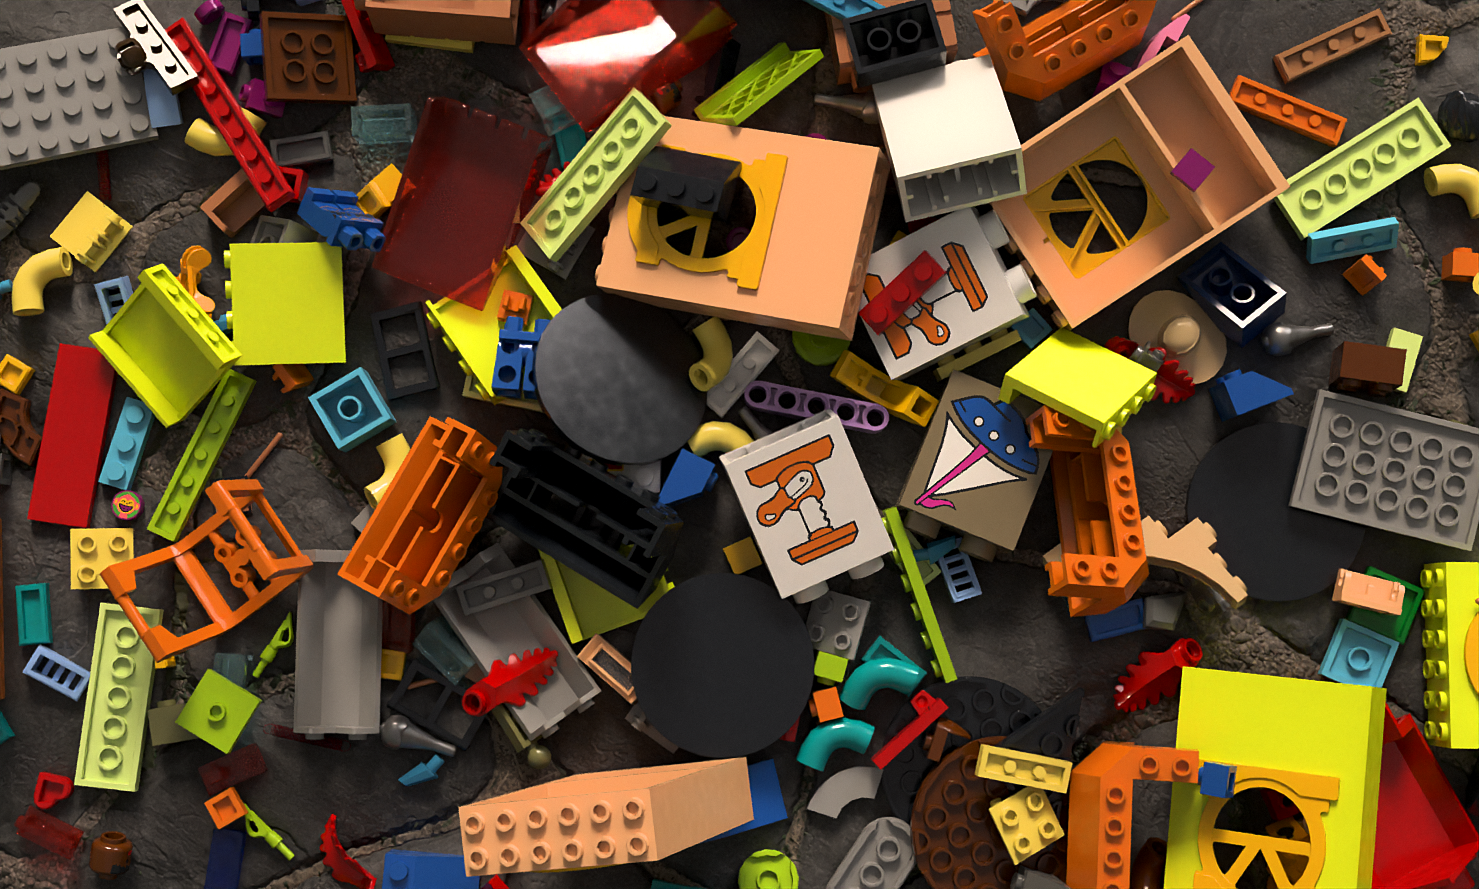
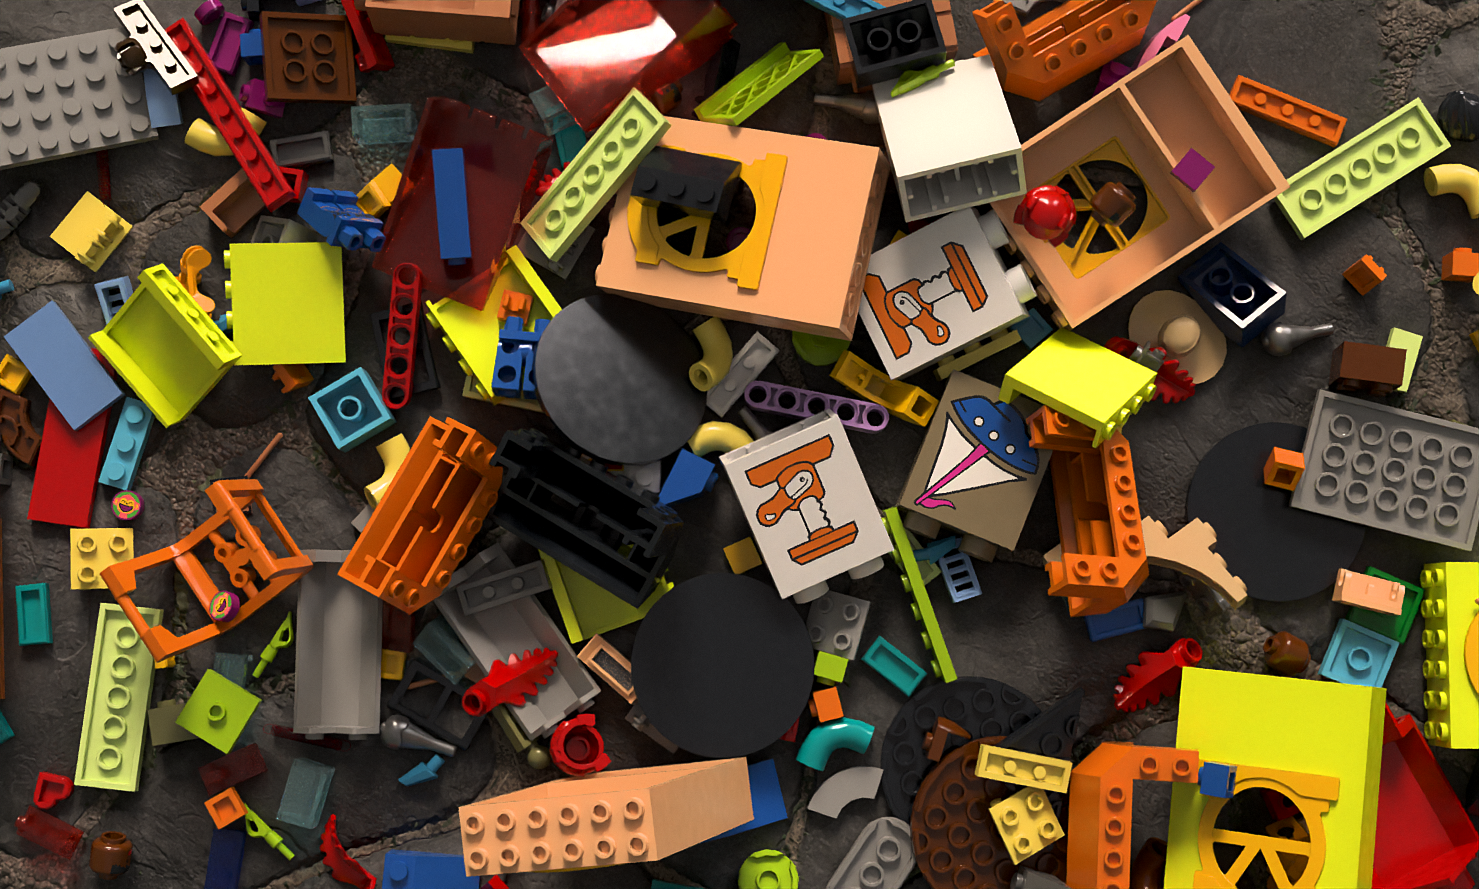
light yellow cylinder [11,247,73,316] -> none
light blue slope [23,644,90,701] -> none
lime plate [147,369,257,542] -> none
teal cylinder [839,657,919,710] -> none
red plate [858,250,947,336] -> none
red hinge [870,690,949,770] -> none
blue slope [1209,369,1294,422] -> none
medium nougat tile [1272,8,1392,84] -> none
medium azure plate [1306,217,1399,264] -> none
yellow tile [1415,34,1449,66] -> none
none -> medium blue tile [4,301,126,431]
none -> tile [209,590,240,622]
none -> clear light blue panel [276,758,335,829]
none -> red beam [382,263,423,409]
none -> blue slope [432,148,472,265]
none -> red helmet [549,714,611,777]
none -> lime hand [890,59,955,98]
none -> red helmet [1013,185,1077,248]
none -> reddish brown head [1090,181,1136,227]
none -> reddish brown head [1263,631,1311,676]
none -> orange plate [1264,447,1305,491]

